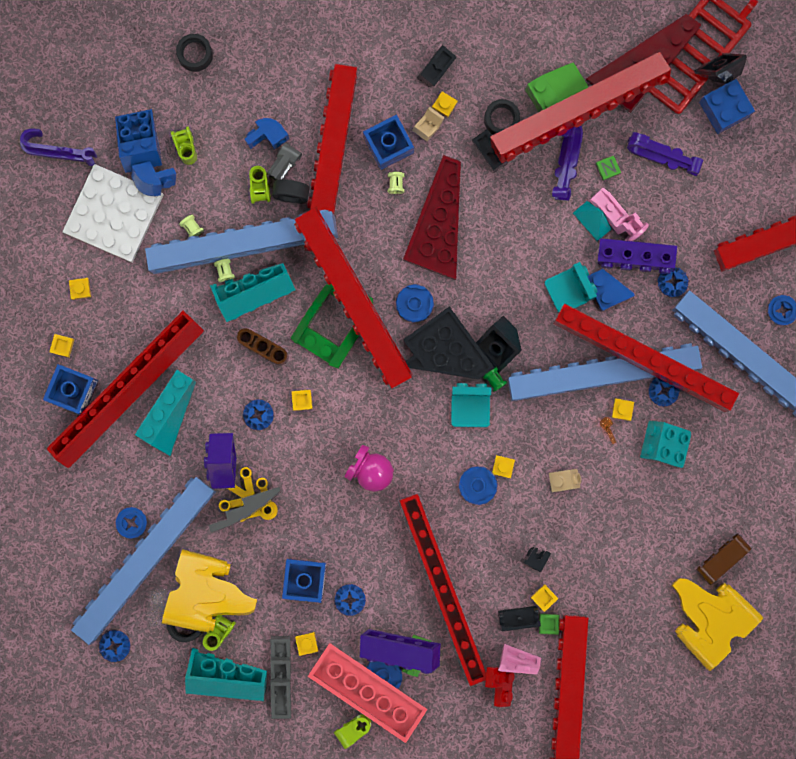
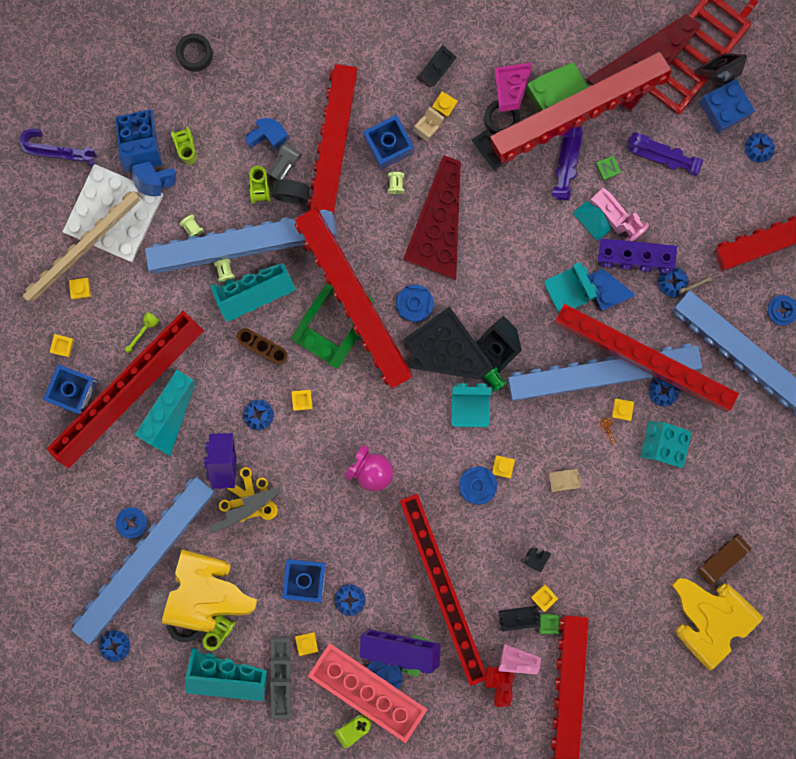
none -> tan plate [23,191,143,302]
none -> lime hinge [125,311,160,353]
none -> dark pink wing [495,62,532,112]
none -> dark tan hinge [679,276,713,295]
none -> blue gear [745,132,776,163]

